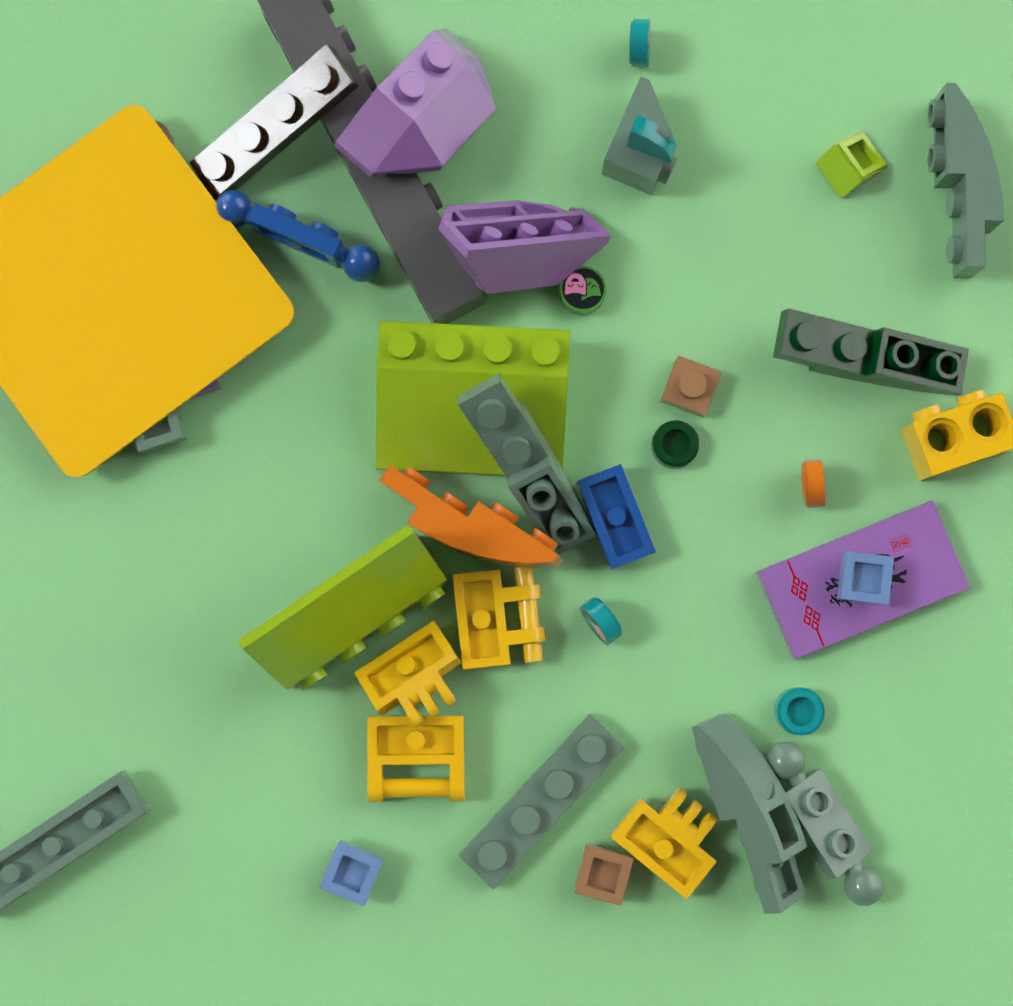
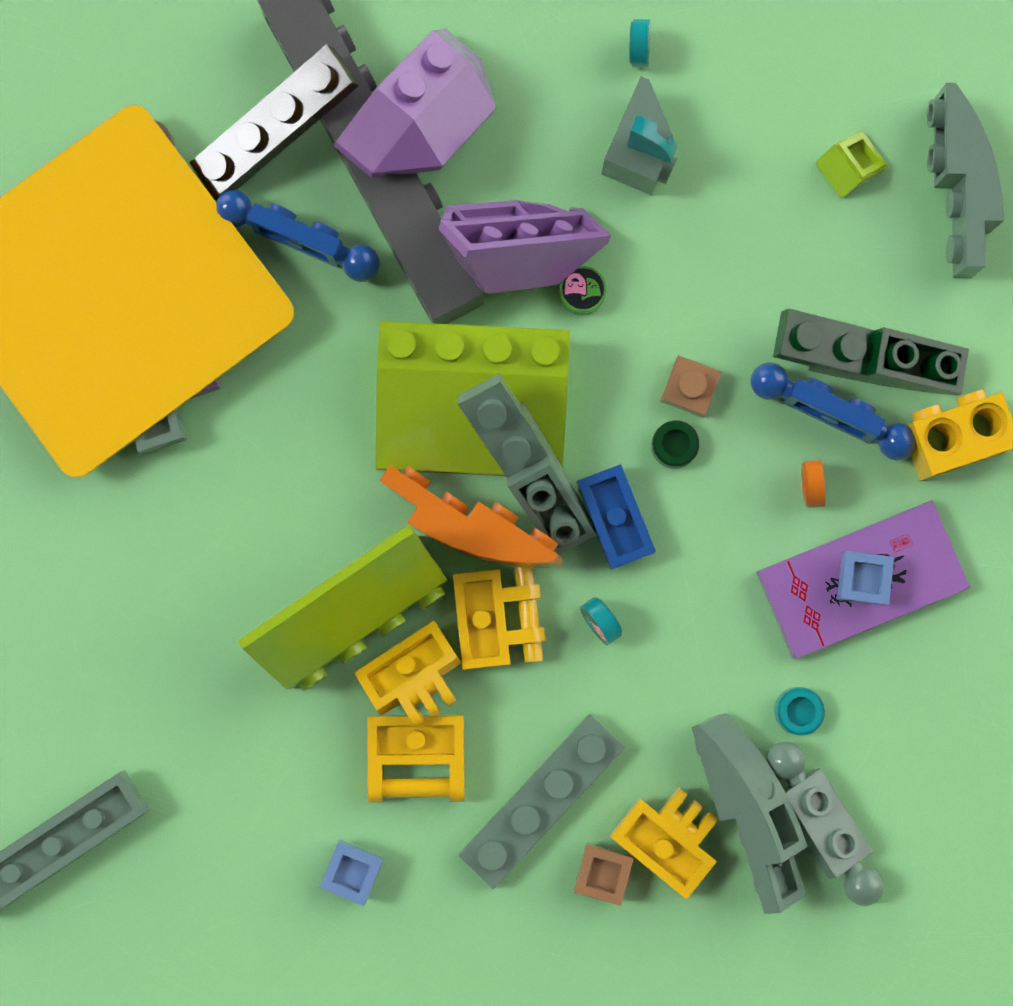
none -> blue plate [750,362,916,461]

